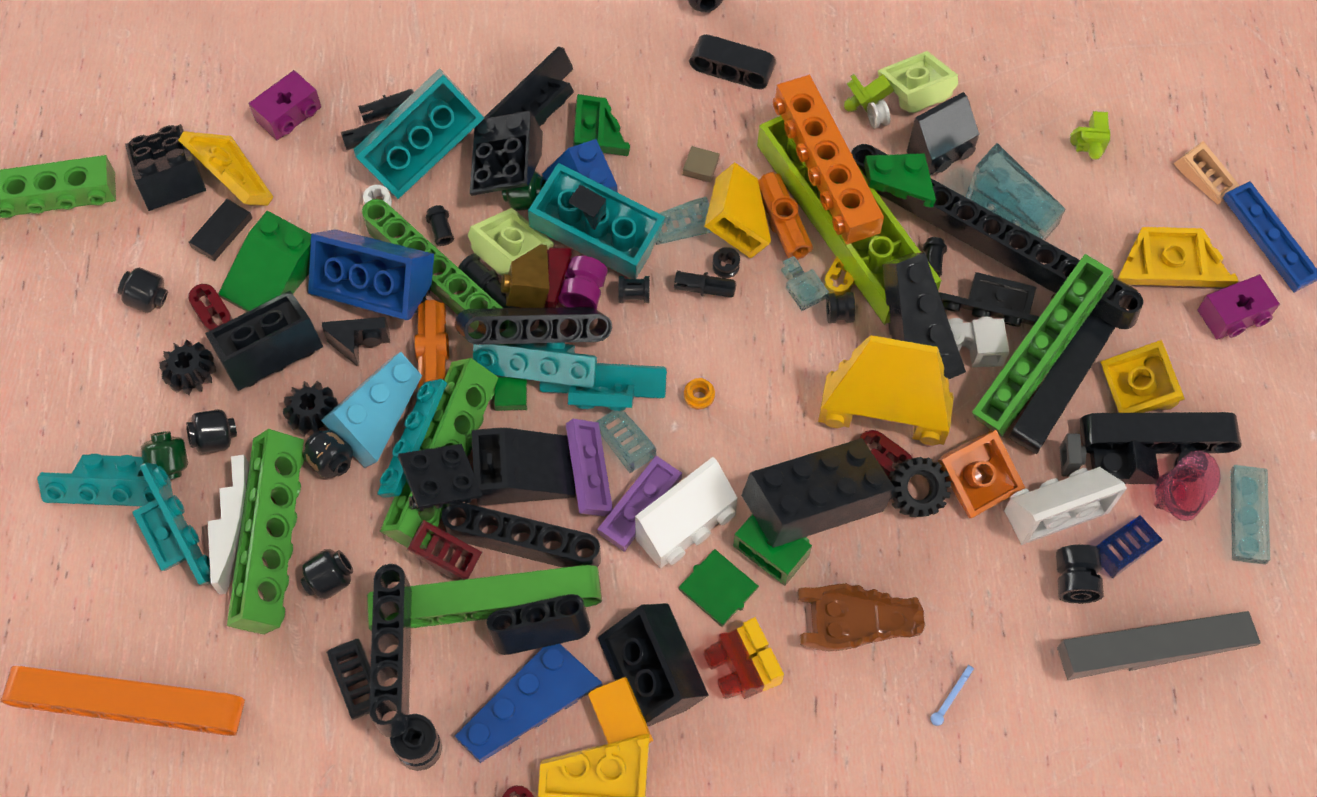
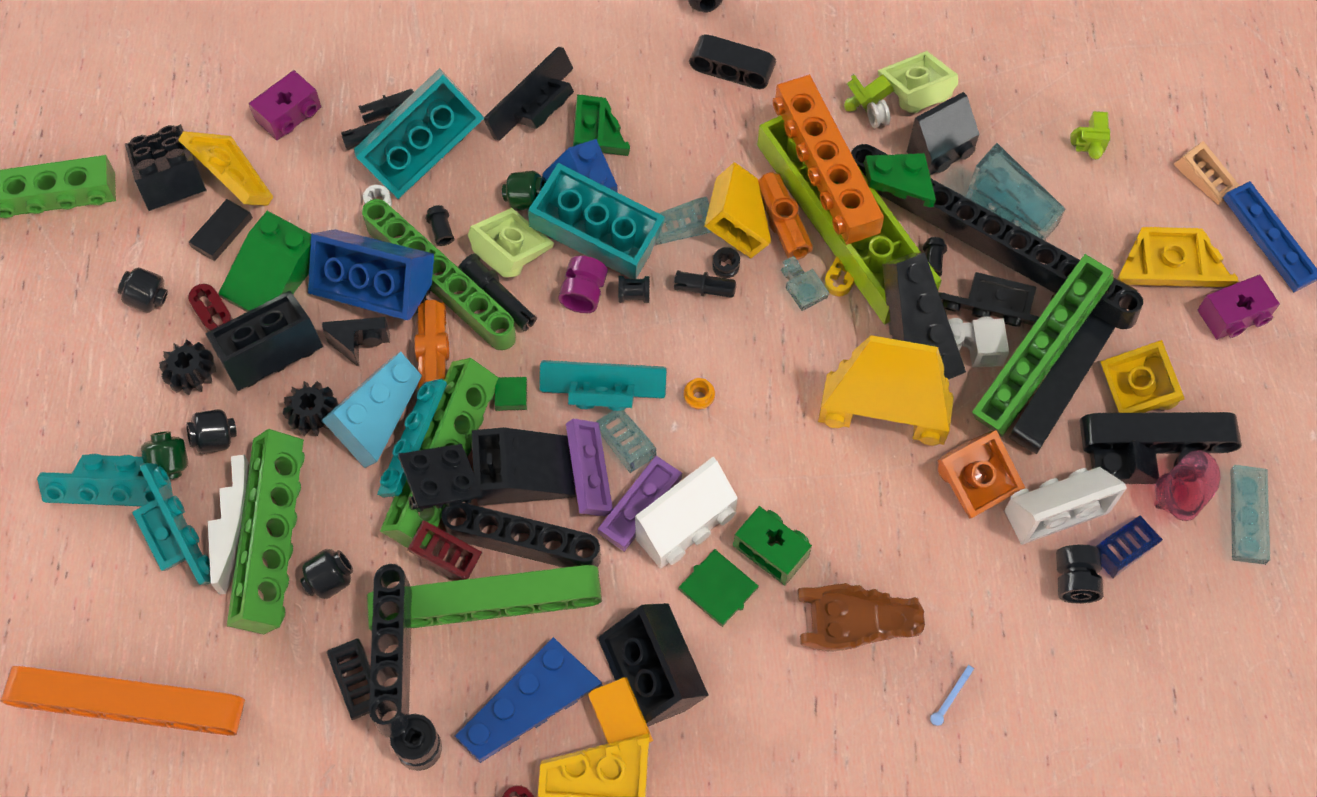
black head [304,430,353,478] -> none
black beam [455,307,612,345] -> none
black slope [470,110,543,196] -> none
teal bracket [473,343,597,388] -> none
black beam [486,594,591,655] -> none
pearl gold slope [501,244,549,308] -> none
dark red slope [545,248,572,308] -> none
black slope [569,185,606,230] -> none
dark tan tile [683,146,720,183] -> none
clear red hips [704,617,784,699] -> none
black brick [741,438,895,548] -> none
black wheel [826,292,855,323] -> none
dark red beam [859,430,912,480] -> none
black tyre [888,457,951,517] -> none
dark grey slope [1057,611,1261,681] -> none
dark grey plate [1059,433,1086,476] -> none

